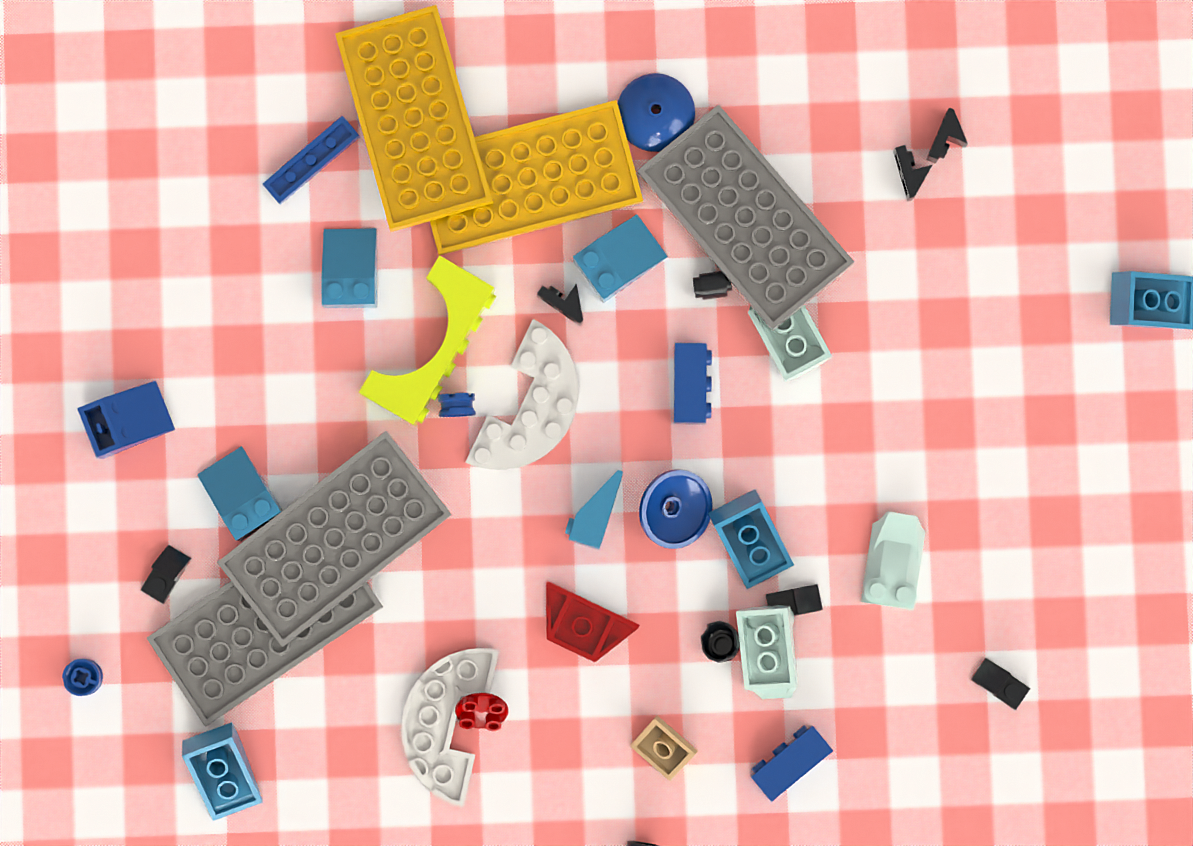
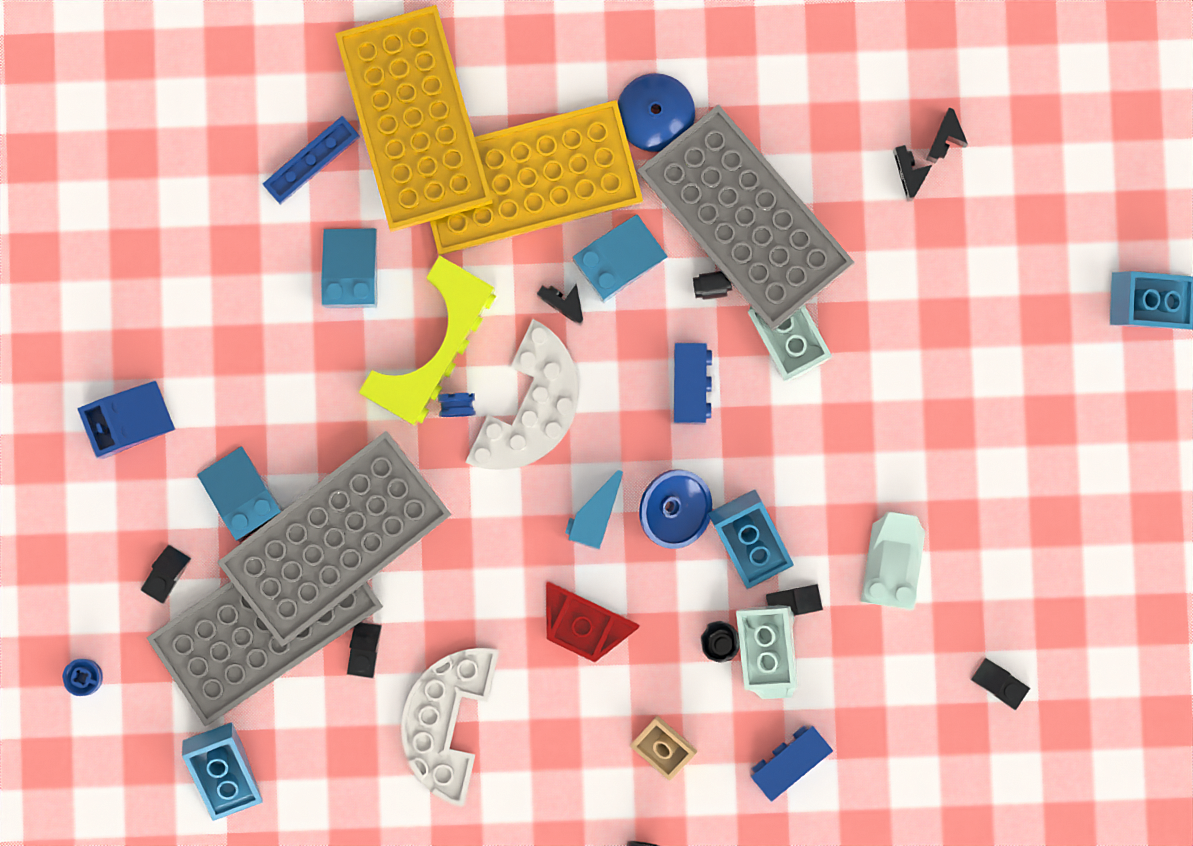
red dish [455,693,509,731] -> none
none -> black slope [347,622,382,678]

